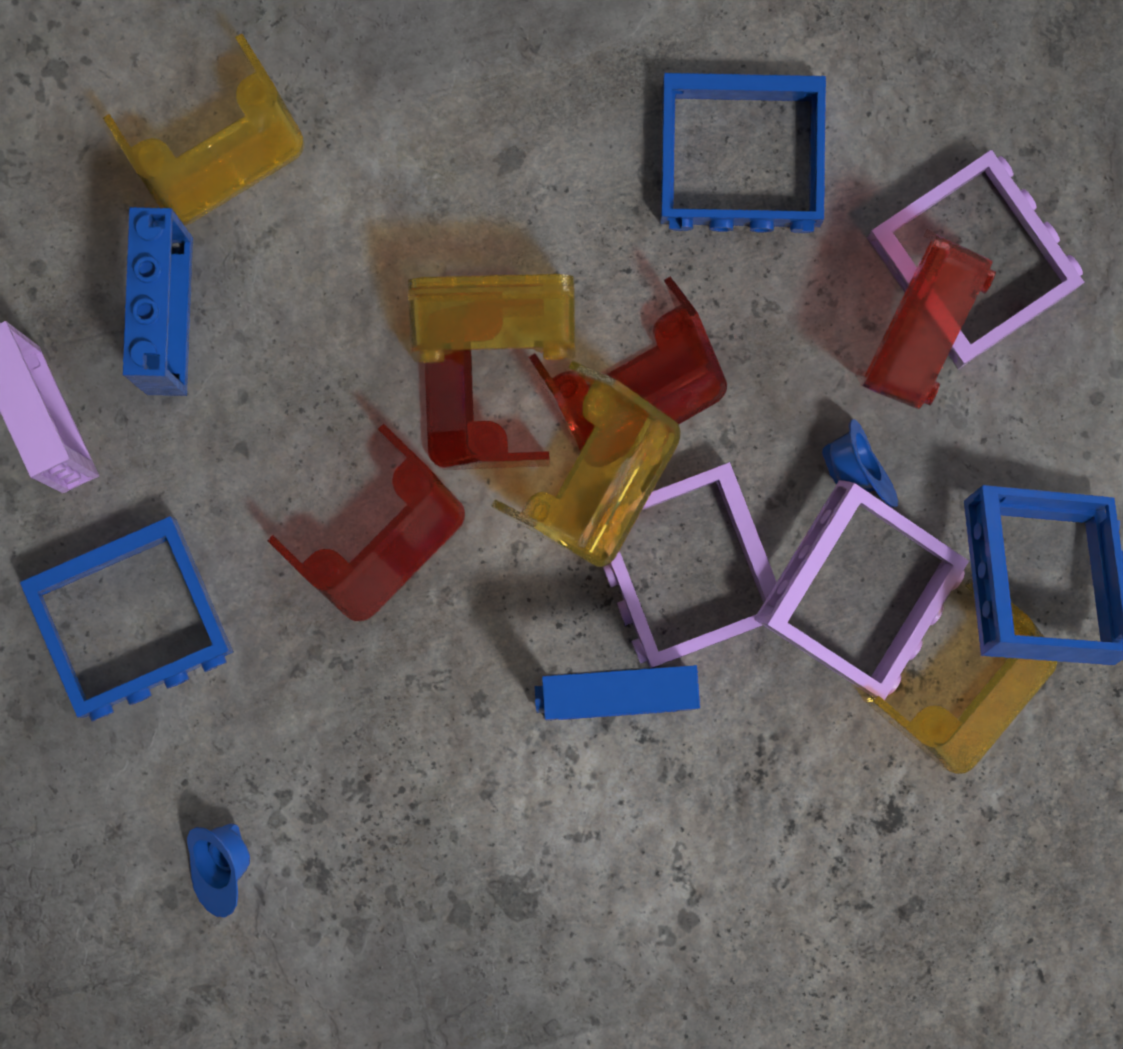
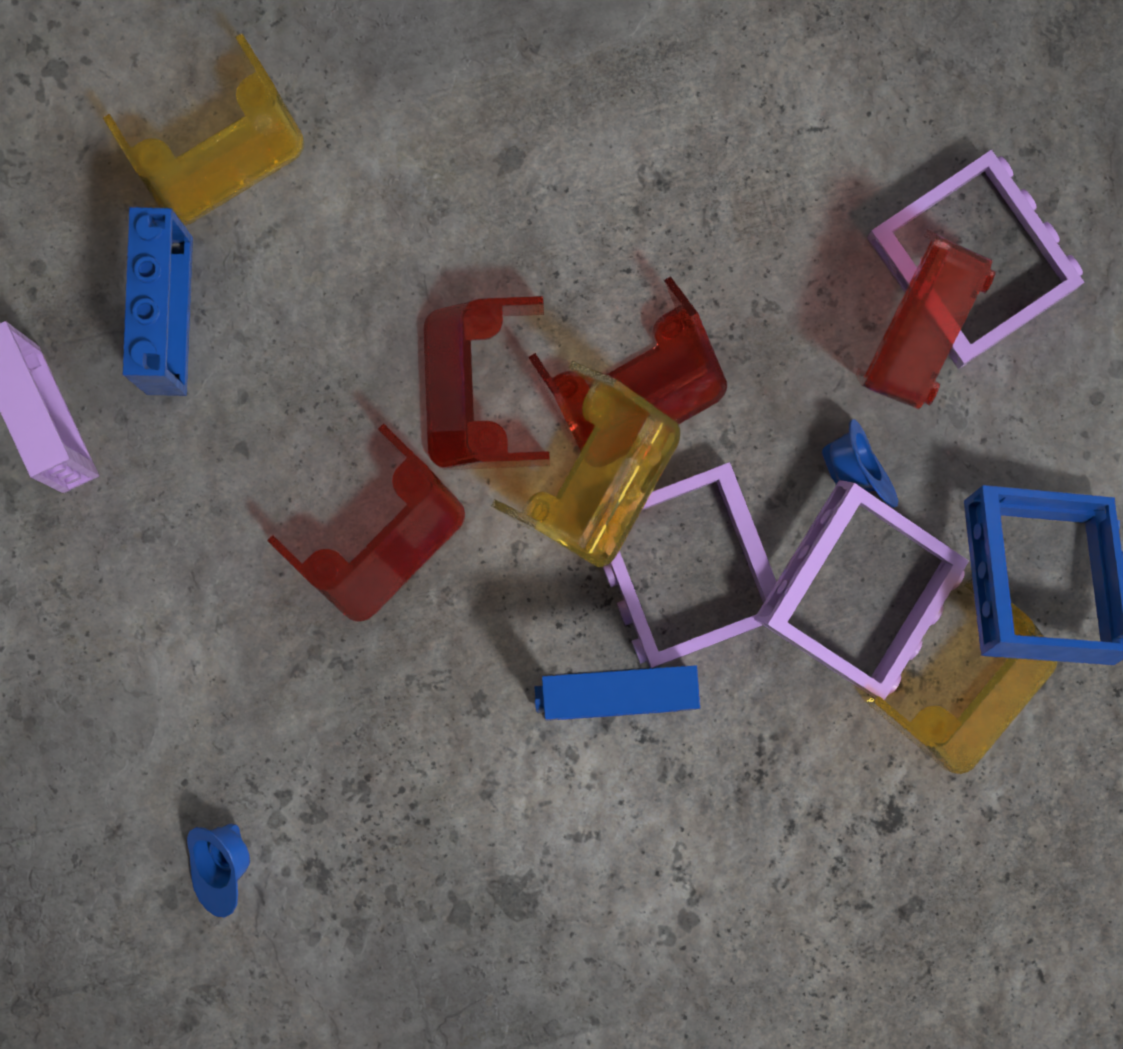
blue window [20,516,234,722] -> none
clear yellow windscreen [408,274,576,363] -> none
blue window [660,73,826,233] -> none

